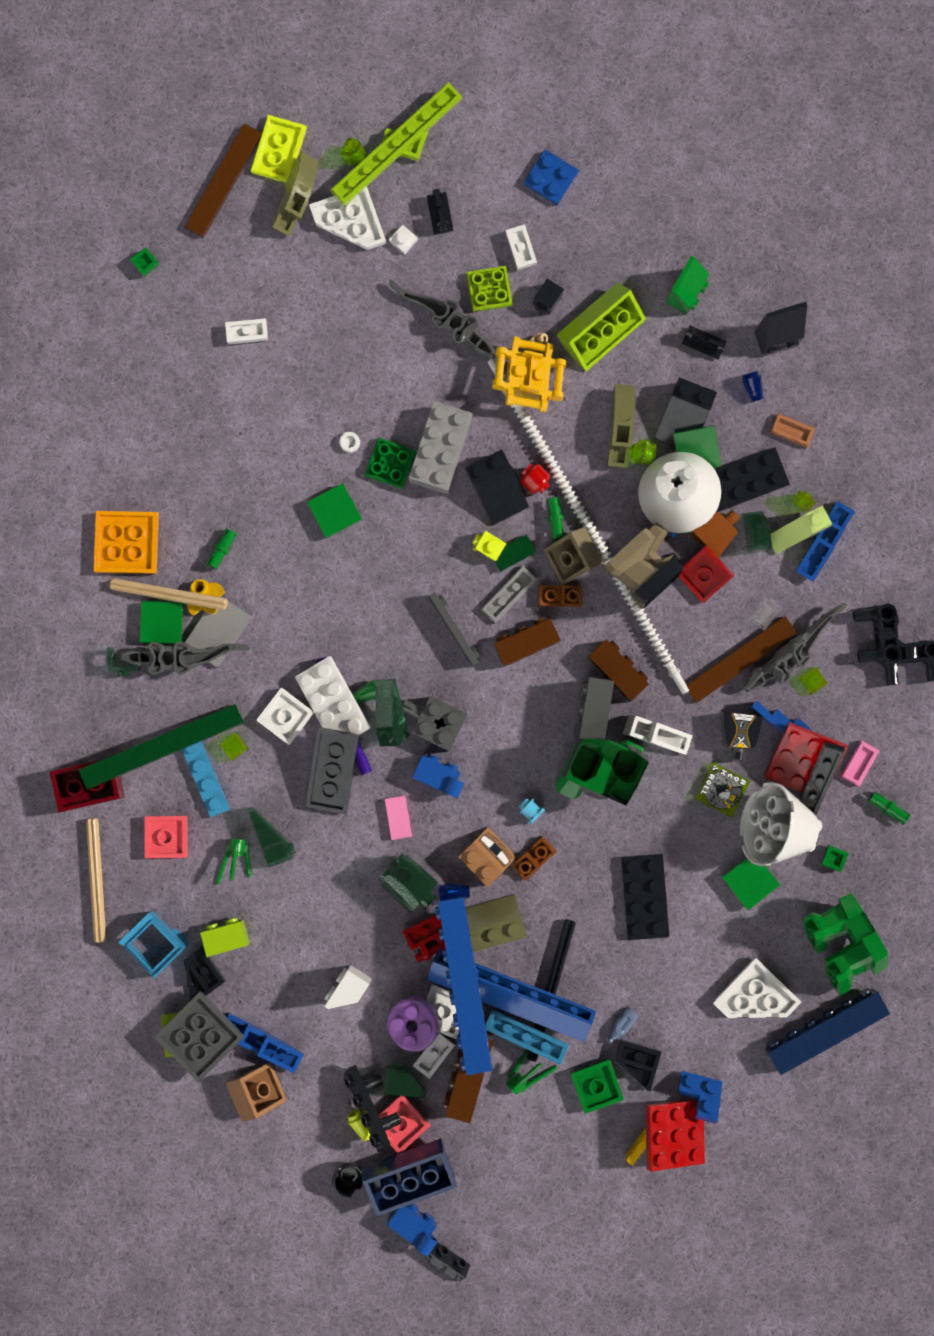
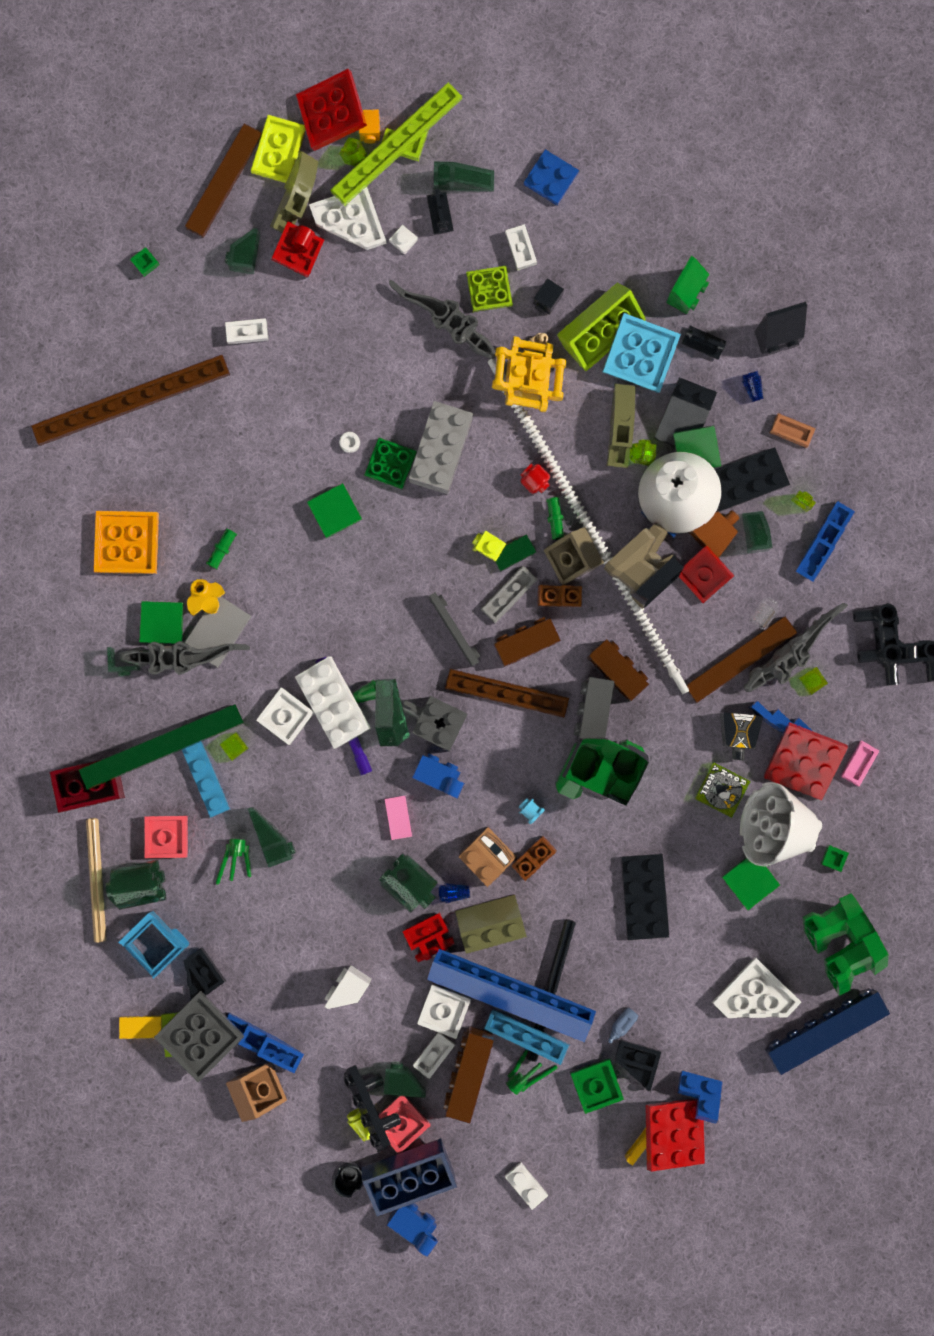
tan axle [110,578,228,610] -> none
lime brick [200,917,250,957] -> none
black plate [305,727,360,815] -> none
medium lavender plate [387,995,443,1051] -> none
black hinge [425,1243,470,1282] -> none
blue brick [435,898,493,1075] -> none
black slope [465,449,529,526] -> none
white slope [623,715,693,755] -> none
yellowish green slope [767,505,832,554] -> none
black tile [799,741,845,815] -> none
green pin [868,791,911,825] -> none
none -> reddish brown plate [31,354,230,446]
none -> clear green cylinder [105,860,166,910]
none -> yellow tile [119,1016,162,1039]
none -> clear green slope [225,228,260,274]
none -> red plate [271,221,324,278]
none -> red plate [296,69,367,151]
none -> light orange brick [359,109,380,144]
none -> clear green slope [434,161,494,192]
none -> reddish brown tile [445,669,569,718]
none -> white plate [505,1162,548,1210]
none -> medium azure plate [602,313,681,393]

